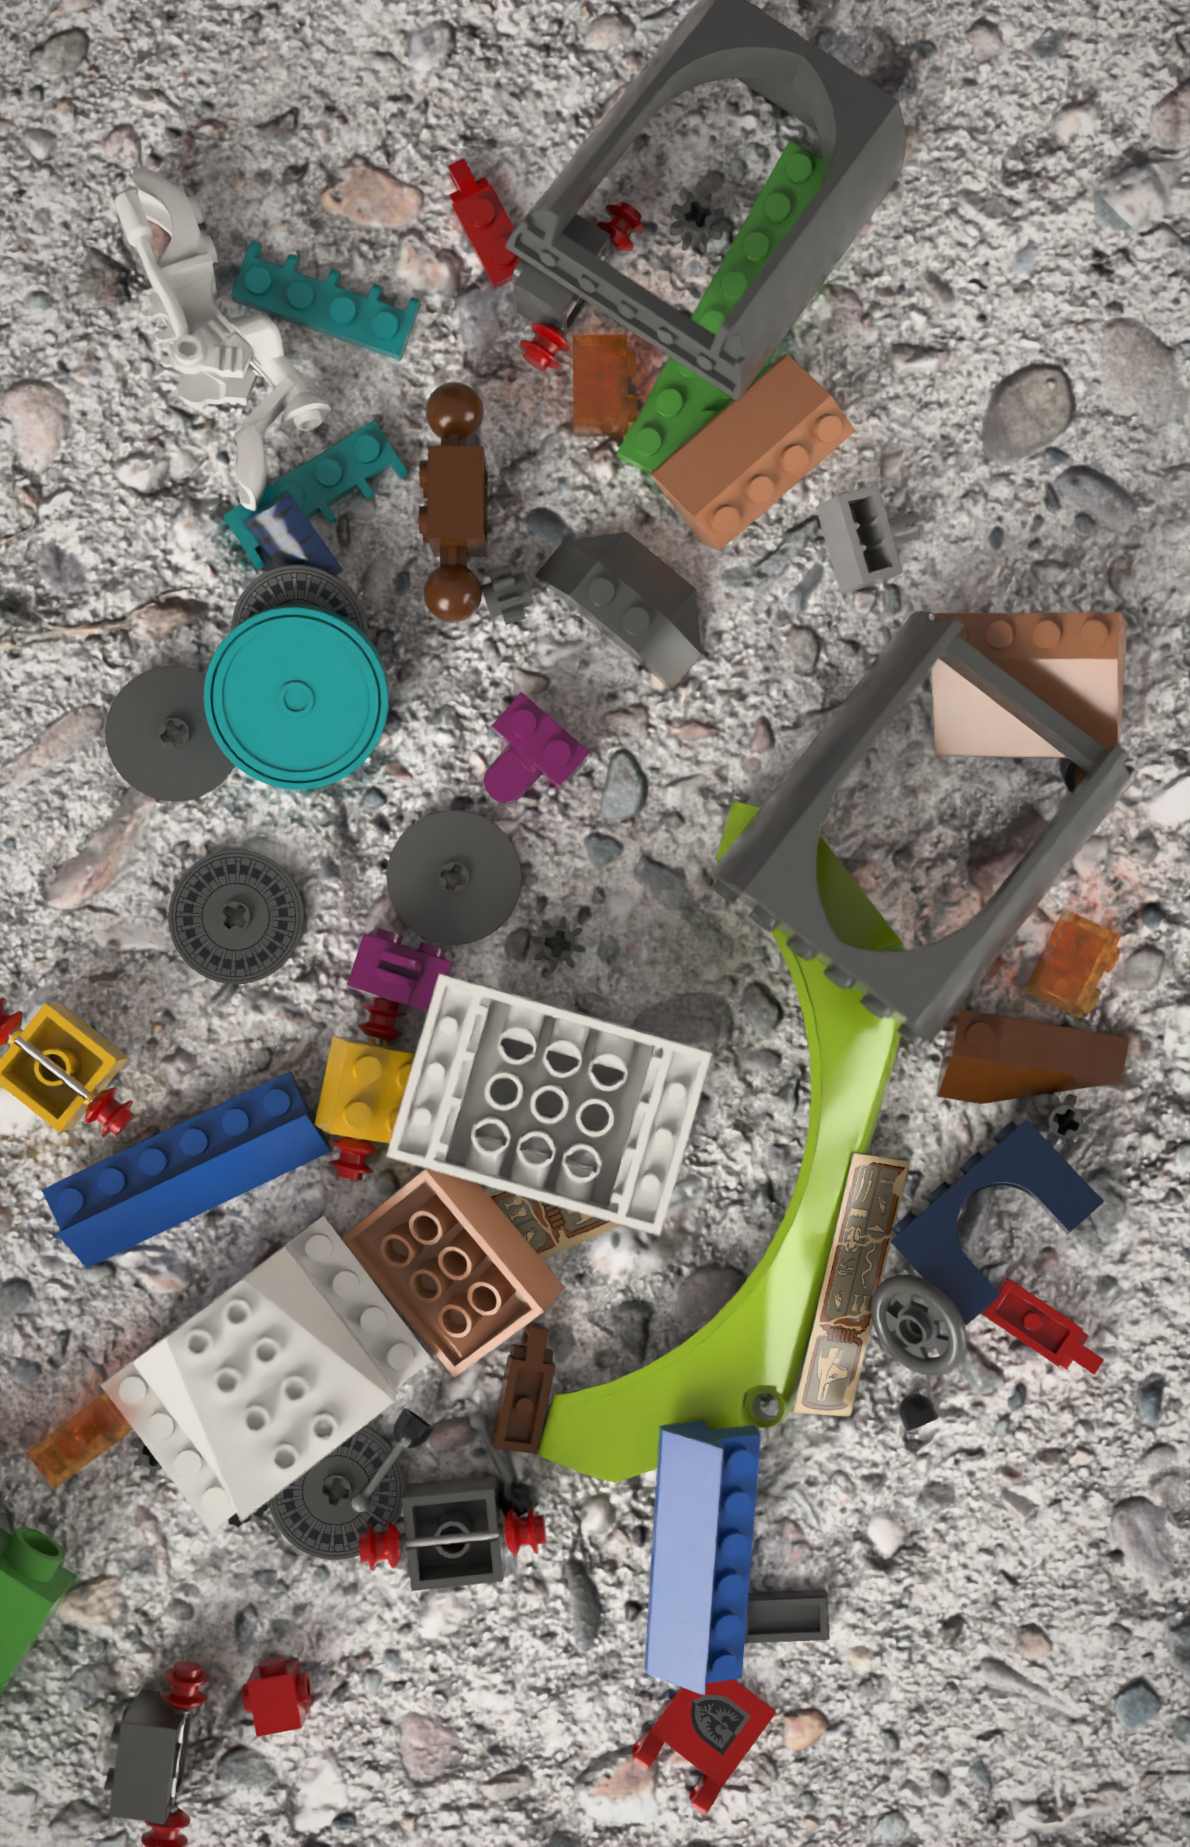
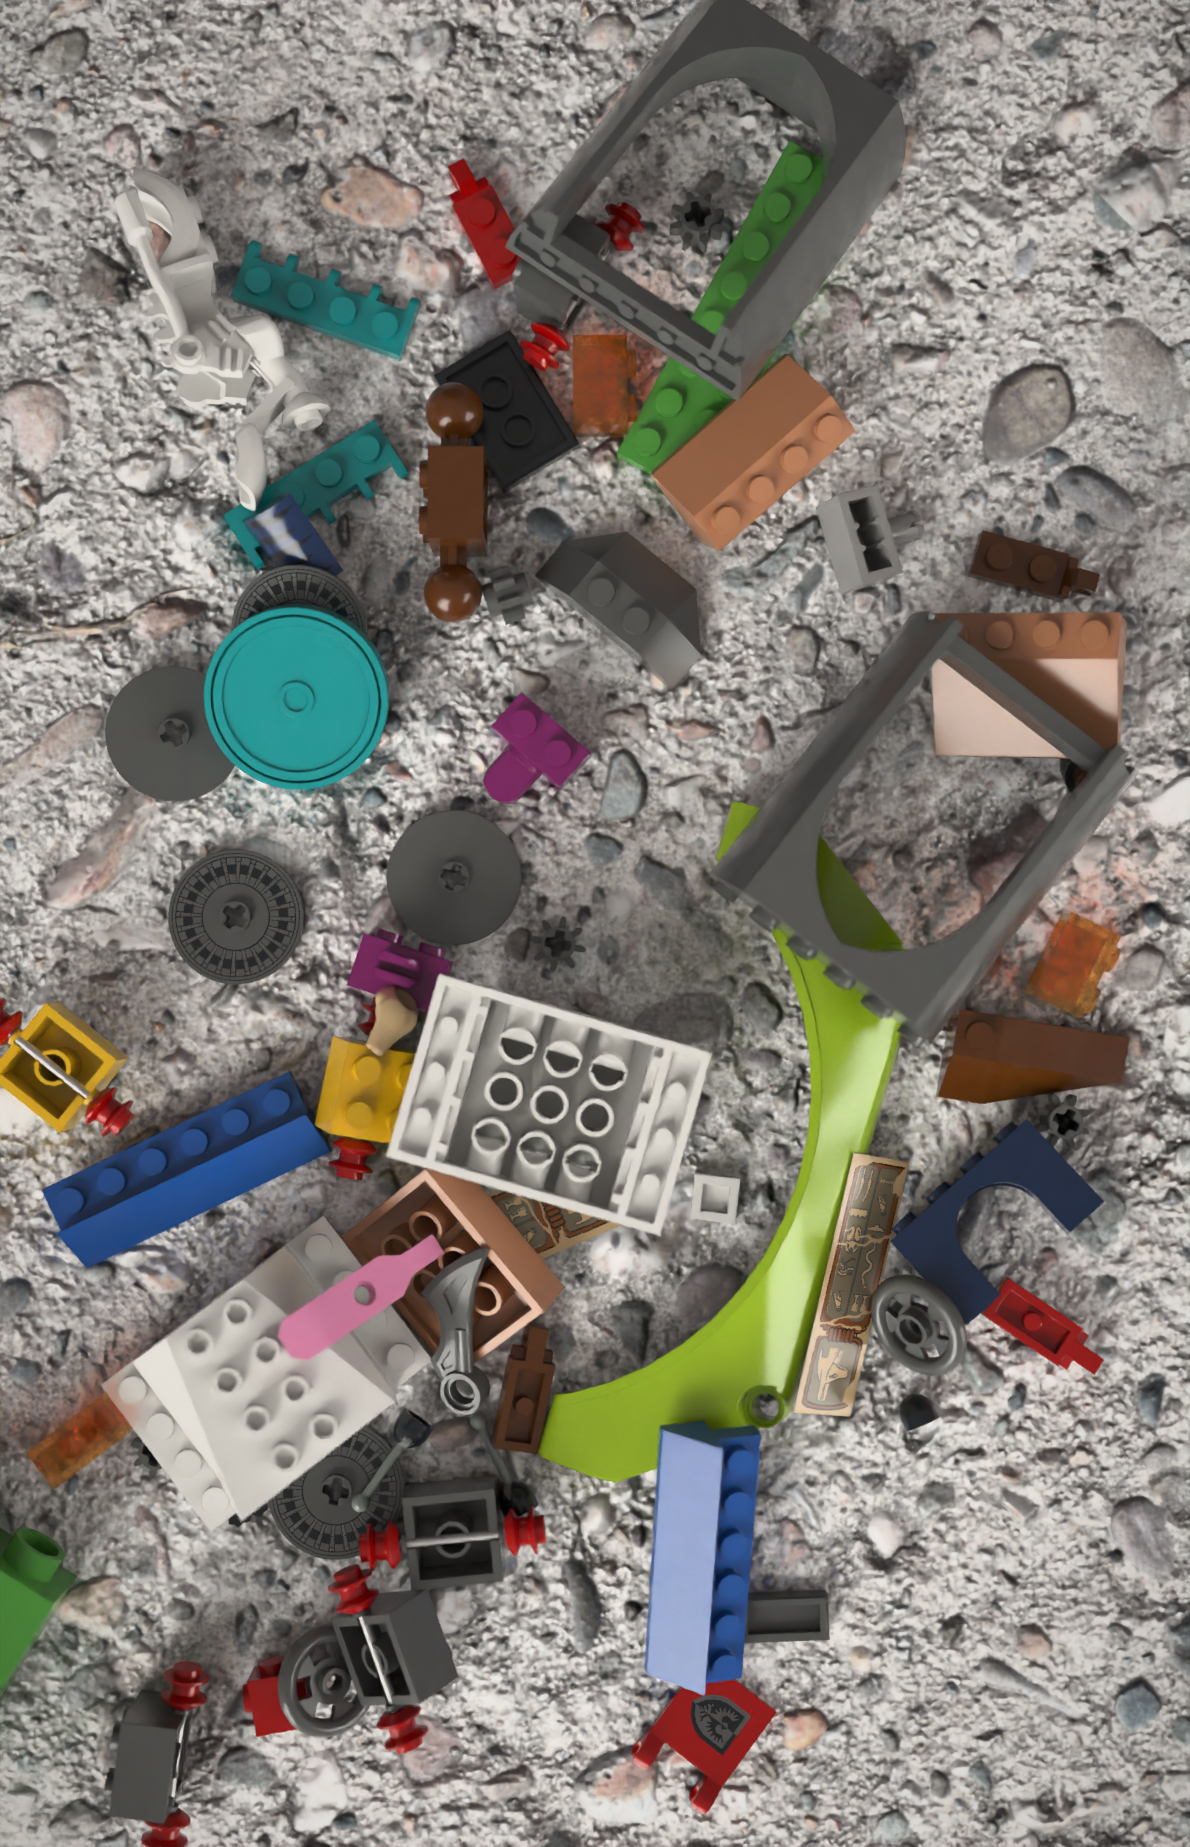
none -> bright pink piece [278,1234,444,1361]
none -> dark grey plate [278,1623,370,1738]
none -> dark grey brick [328,1564,459,1754]
none -> tan animal [366,985,418,1055]
none -> dark grey piece [422,1247,490,1415]
none -> black tile [434,330,580,493]
none -> white tile [690,1172,741,1224]
none -> reddish brown hinge [968,530,1100,600]

